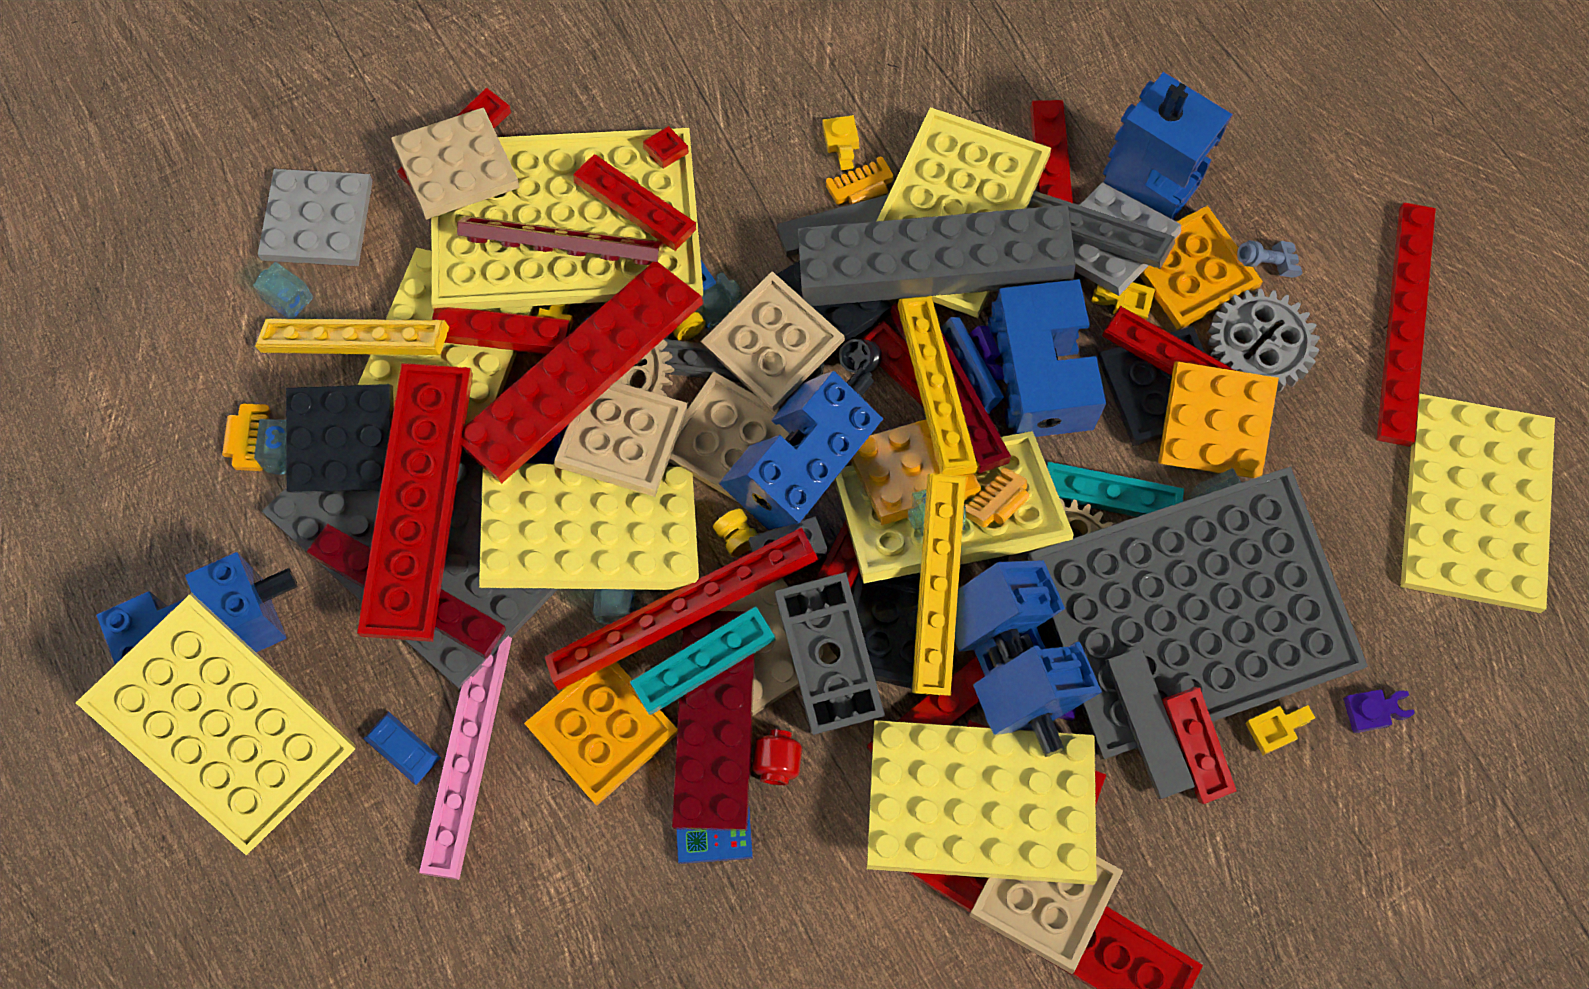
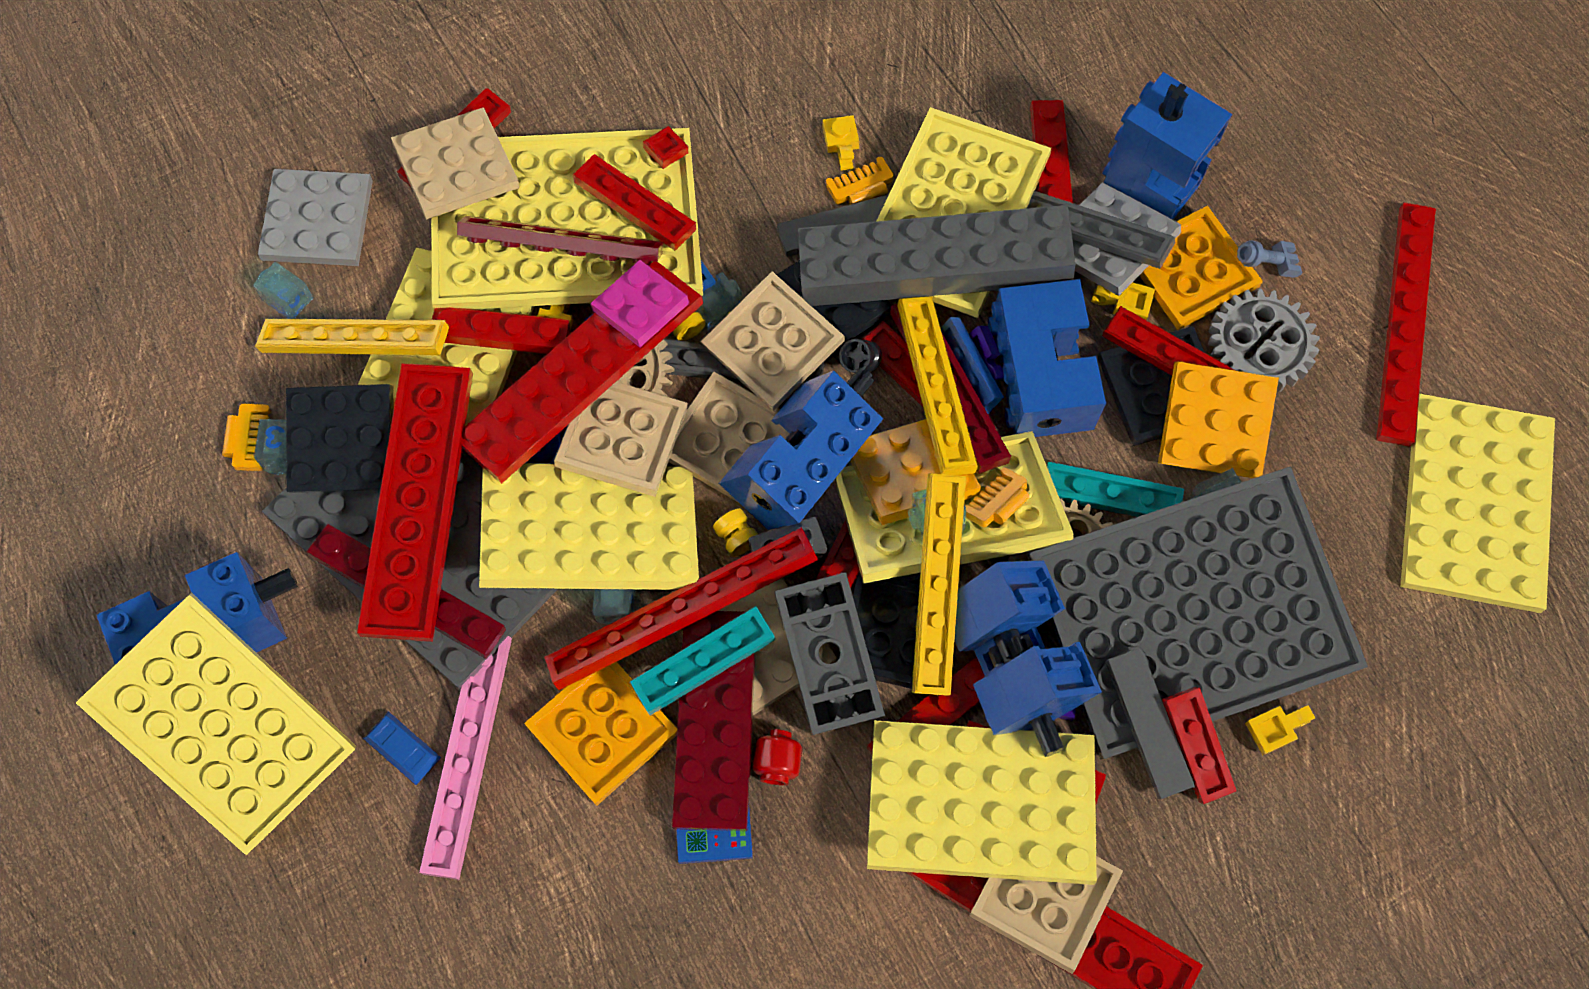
dark purple plate [1343,690,1415,733] -> none
none -> dark pink plate [591,260,689,347]

